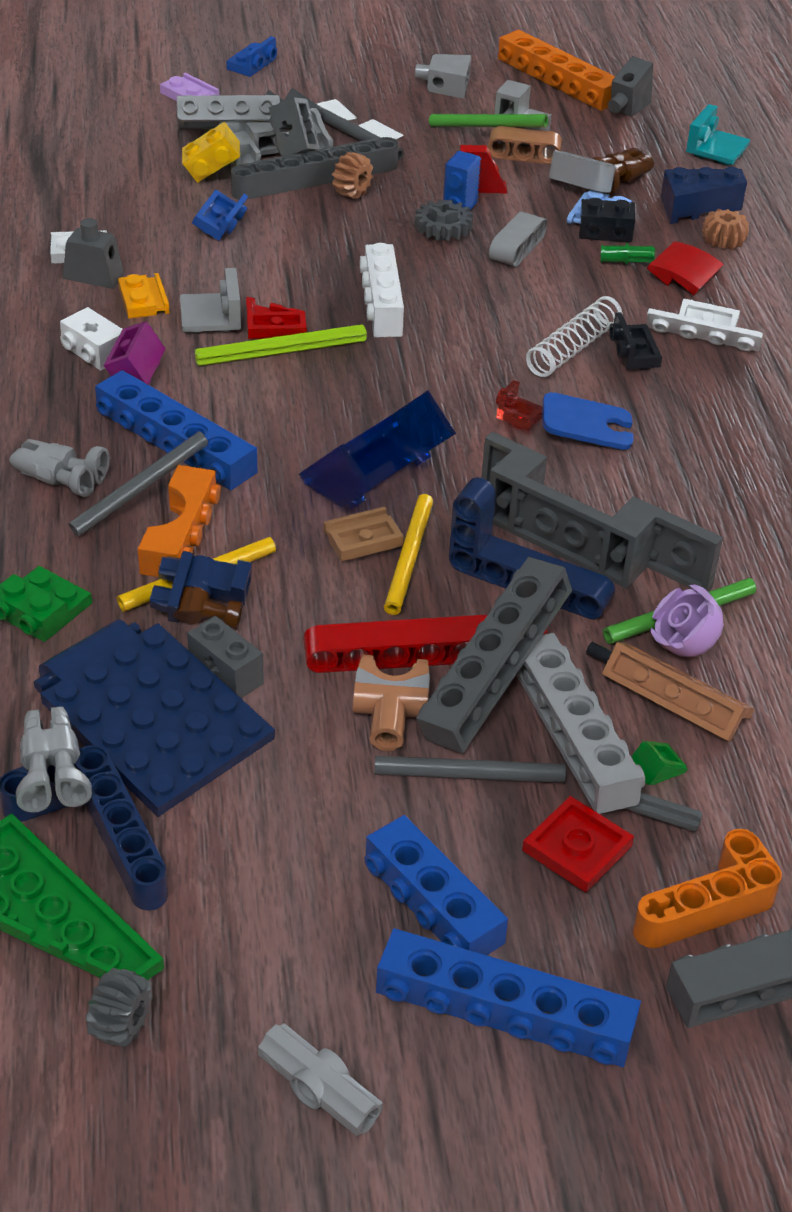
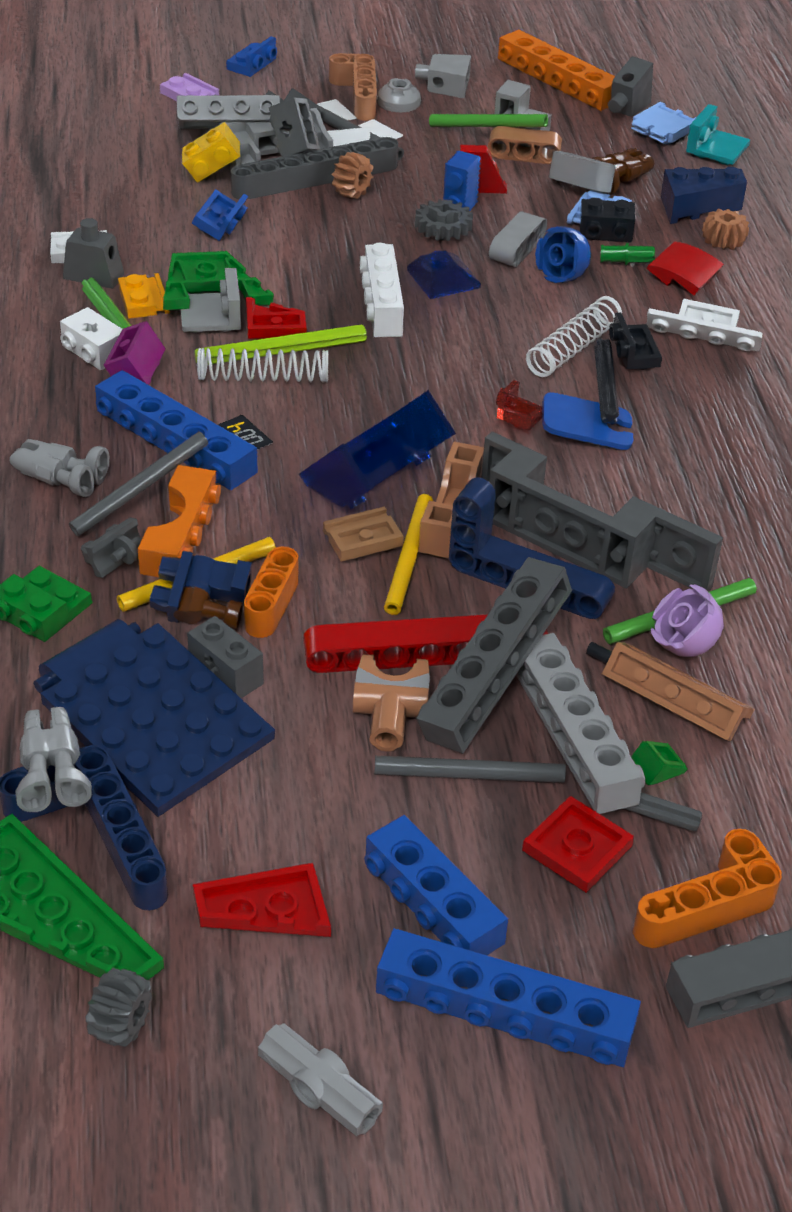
none -> bright green axle [81,277,131,329]
none -> dark grey hips [81,517,142,578]
none -> green wing [163,251,274,310]
none -> red wing [193,863,331,937]
none -> white piece [197,348,328,383]
none -> black sticker [218,415,273,450]
none -> orange beam [244,546,299,638]
none -> white sticker [327,127,371,147]
none -> nougat beam [329,53,377,121]
none -> light grey piece [377,78,421,113]
none -> clear blue slope [407,250,481,299]
none -> nougat arch [419,441,484,558]
none -> blue cylinder [535,226,591,283]
none -> black axle [594,337,619,425]
none -> light blue plate [631,102,696,144]

